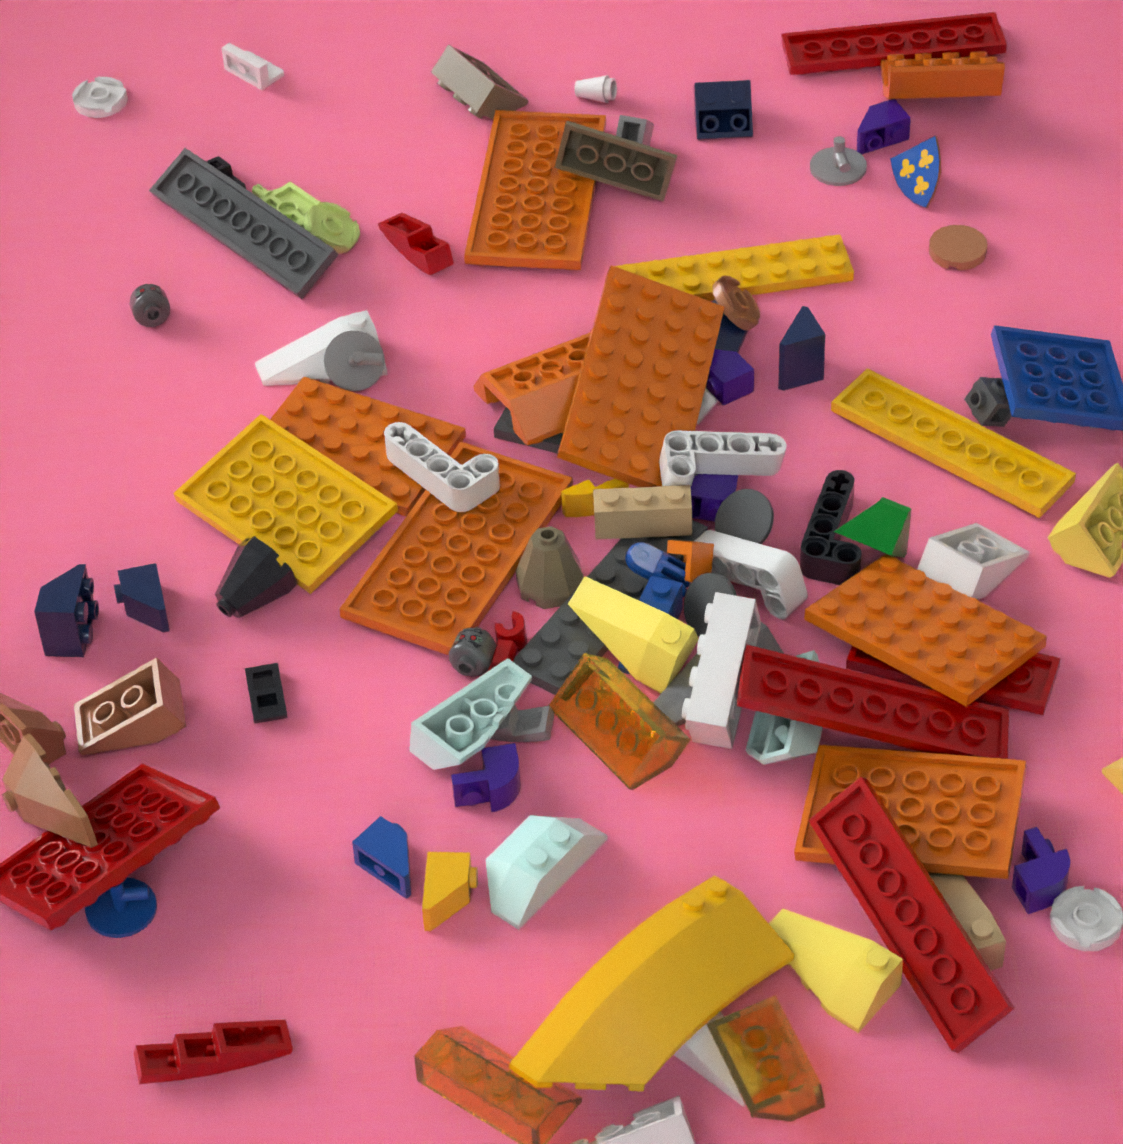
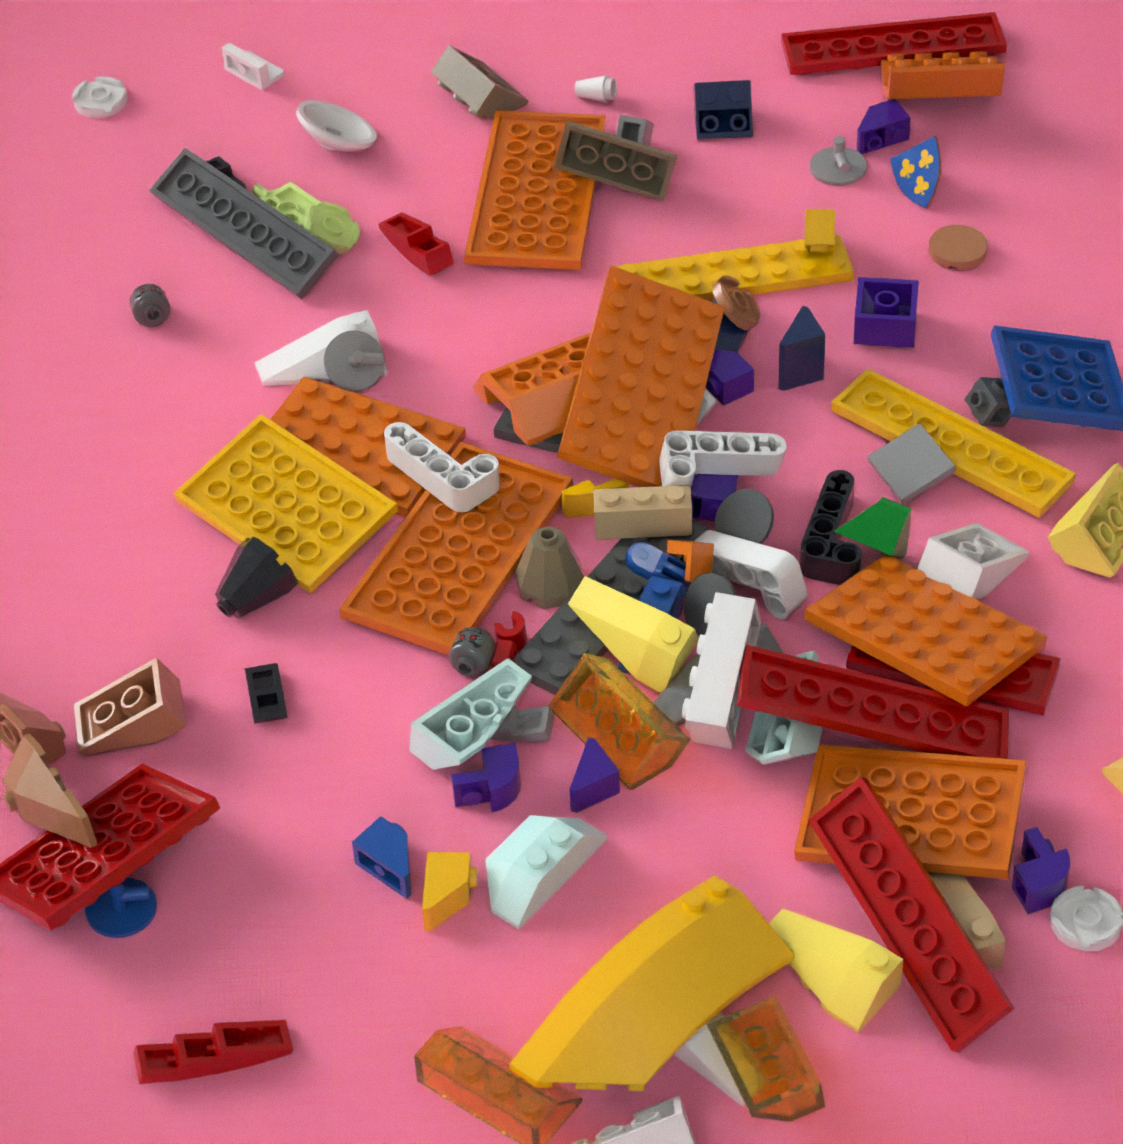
dark blue slope [34,564,99,657] -> none
dark blue slope [114,563,170,632] -> none
none -> white dish [296,100,377,151]
none -> dark purple slope [570,737,620,813]
none -> yellow slope [804,209,835,253]
none -> dark purple slope [853,277,919,348]
none -> light grey tile [867,423,956,505]

